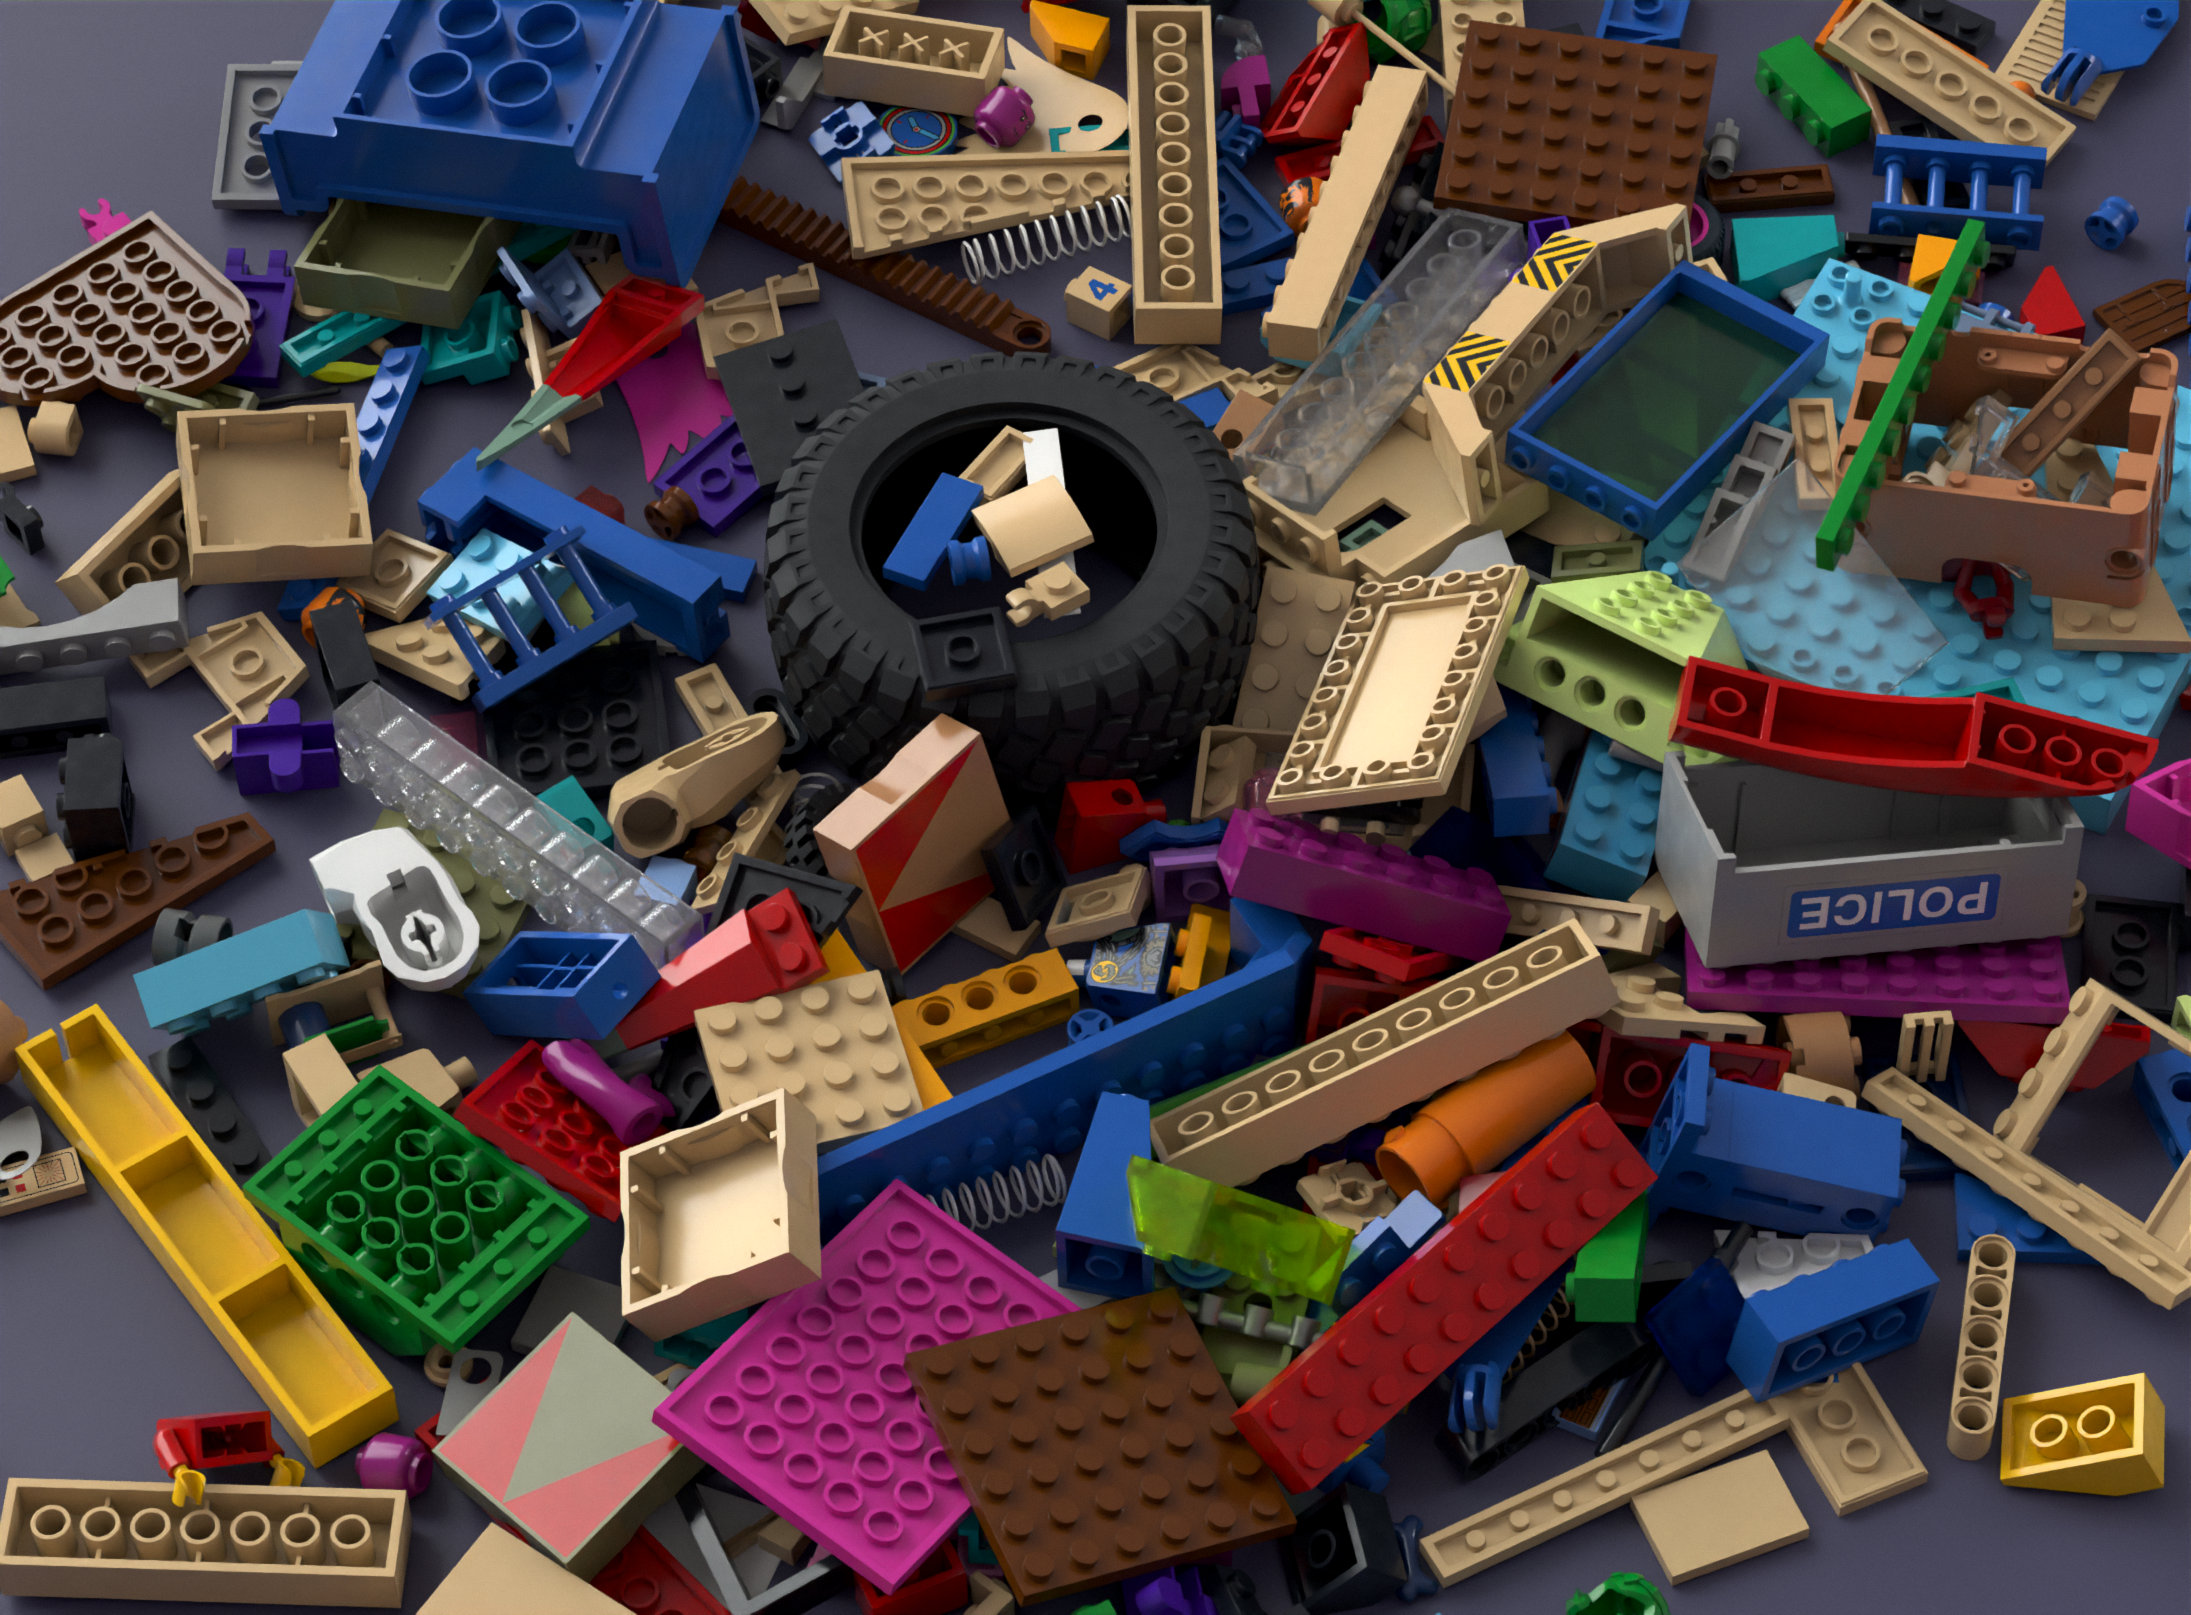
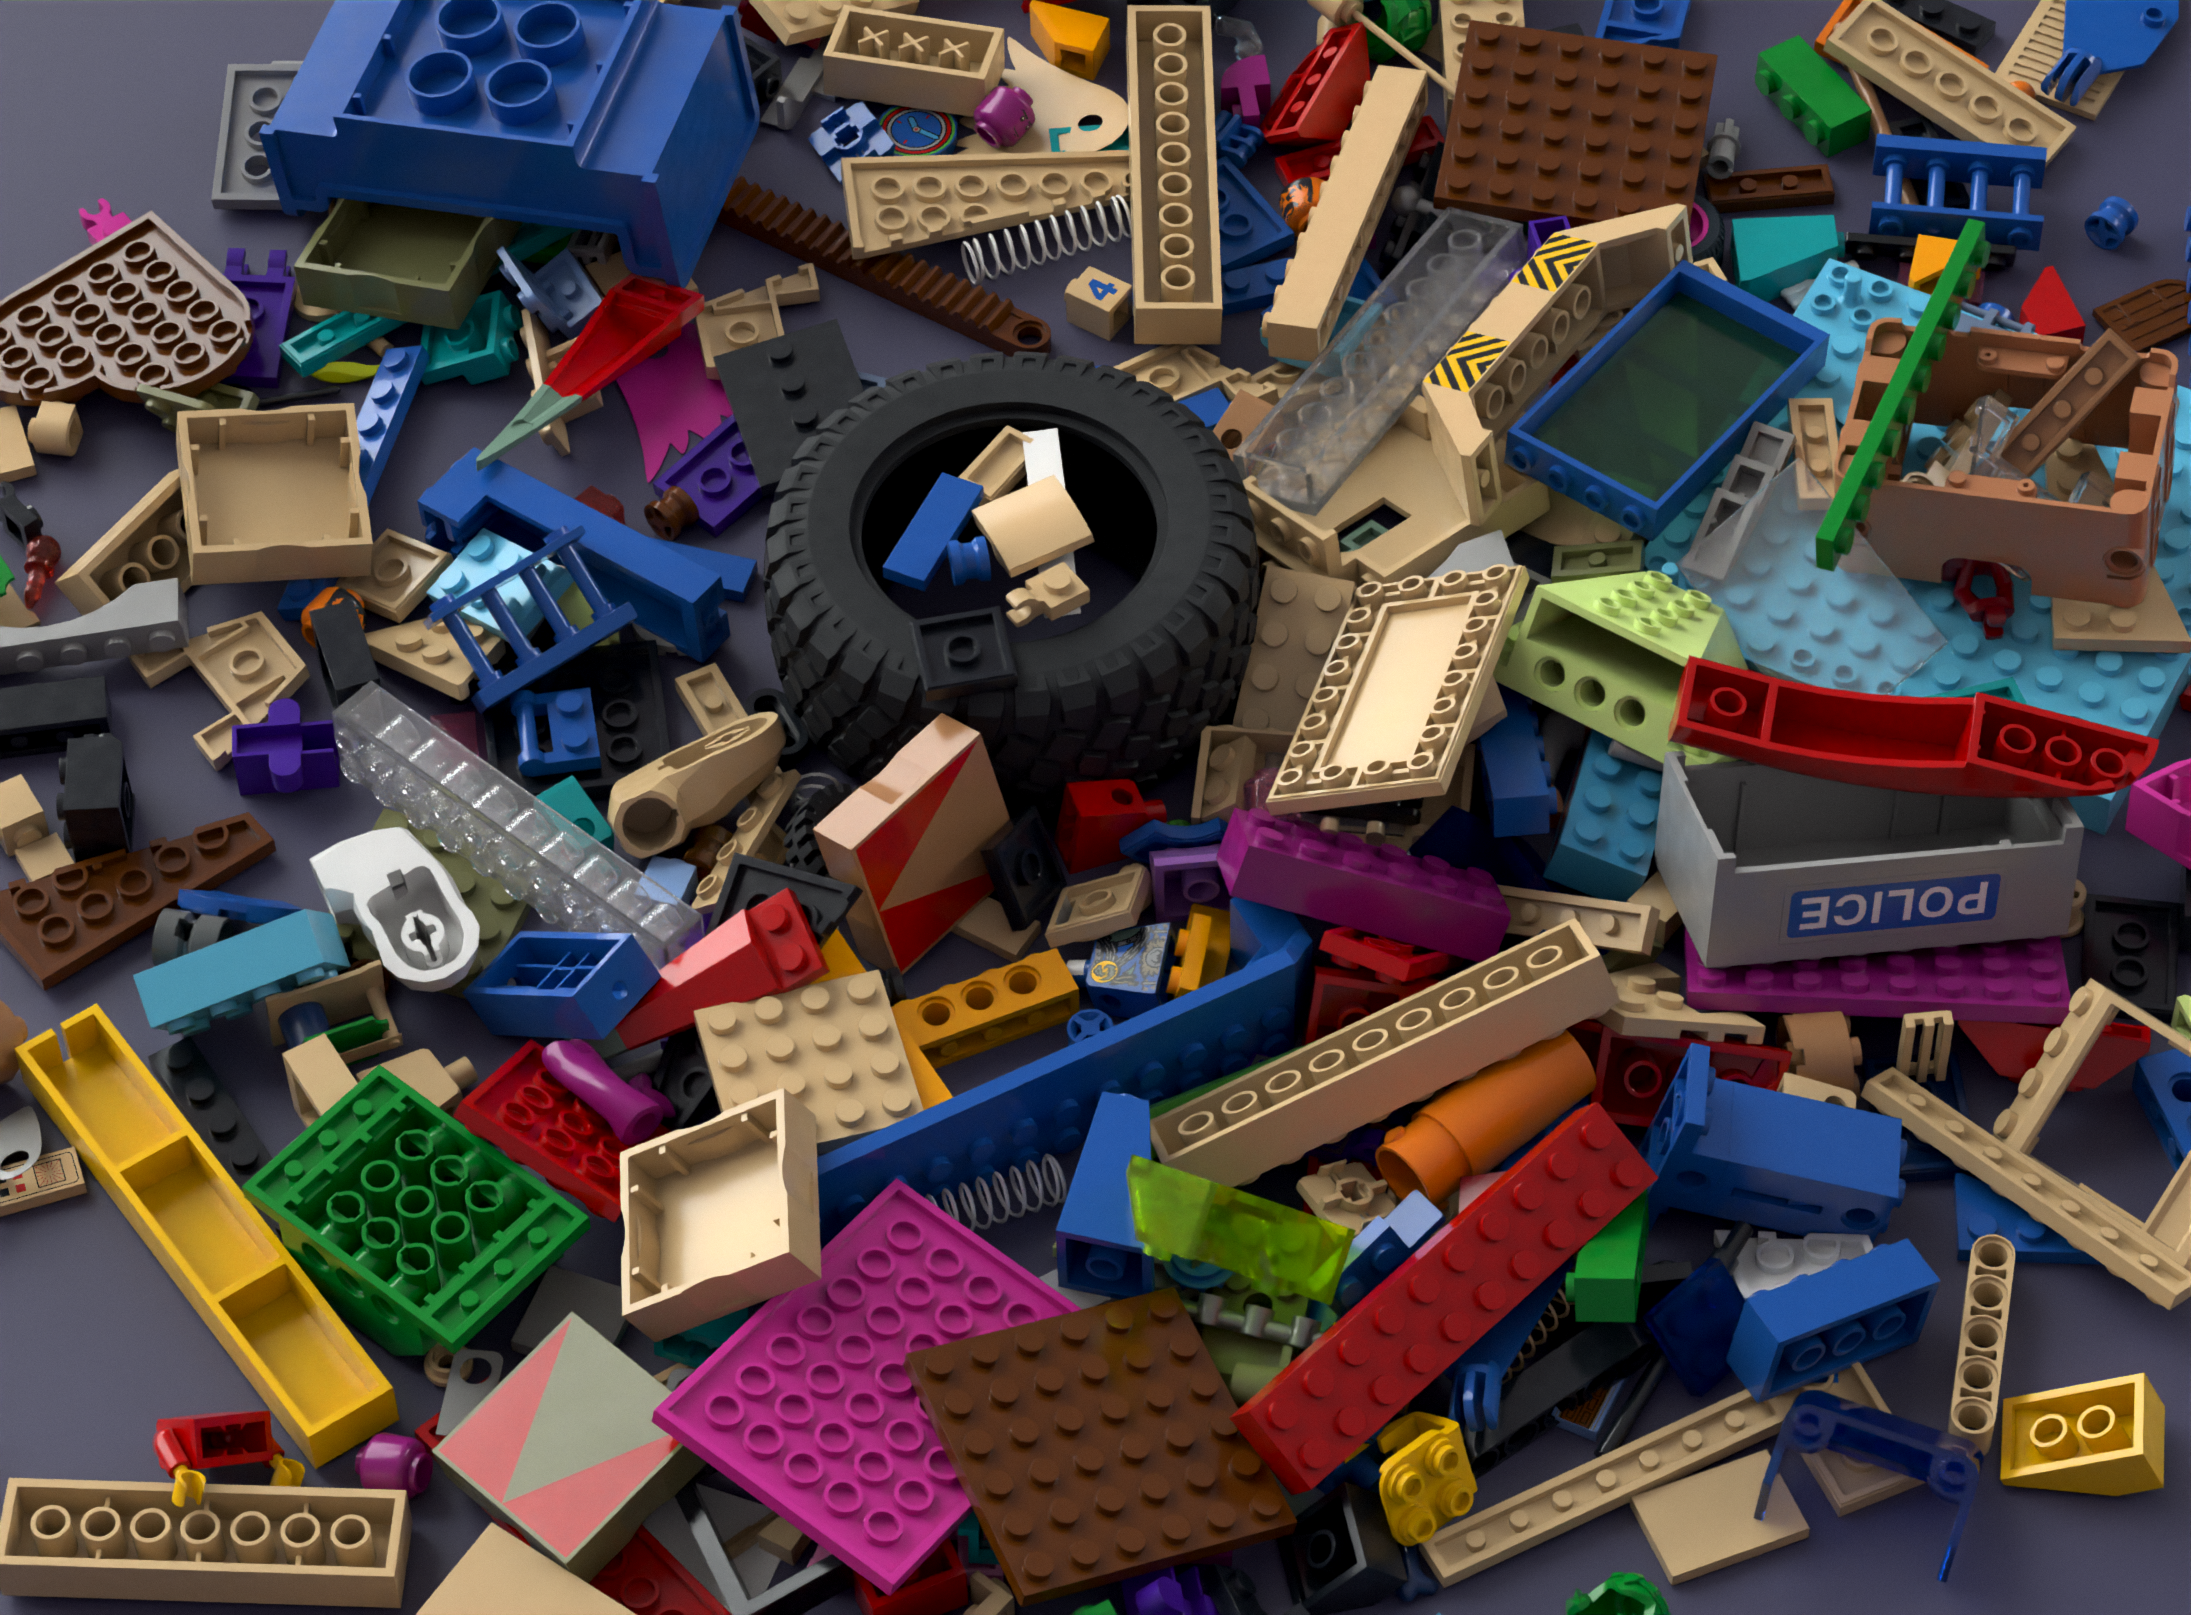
none -> clear red bar [24,535,61,609]
none -> blue tile [177,889,303,924]
none -> blue plate [509,687,602,777]
none -> yellow piece [1376,1411,1478,1546]
none -> clear blue windscreen [1753,1390,1984,1583]

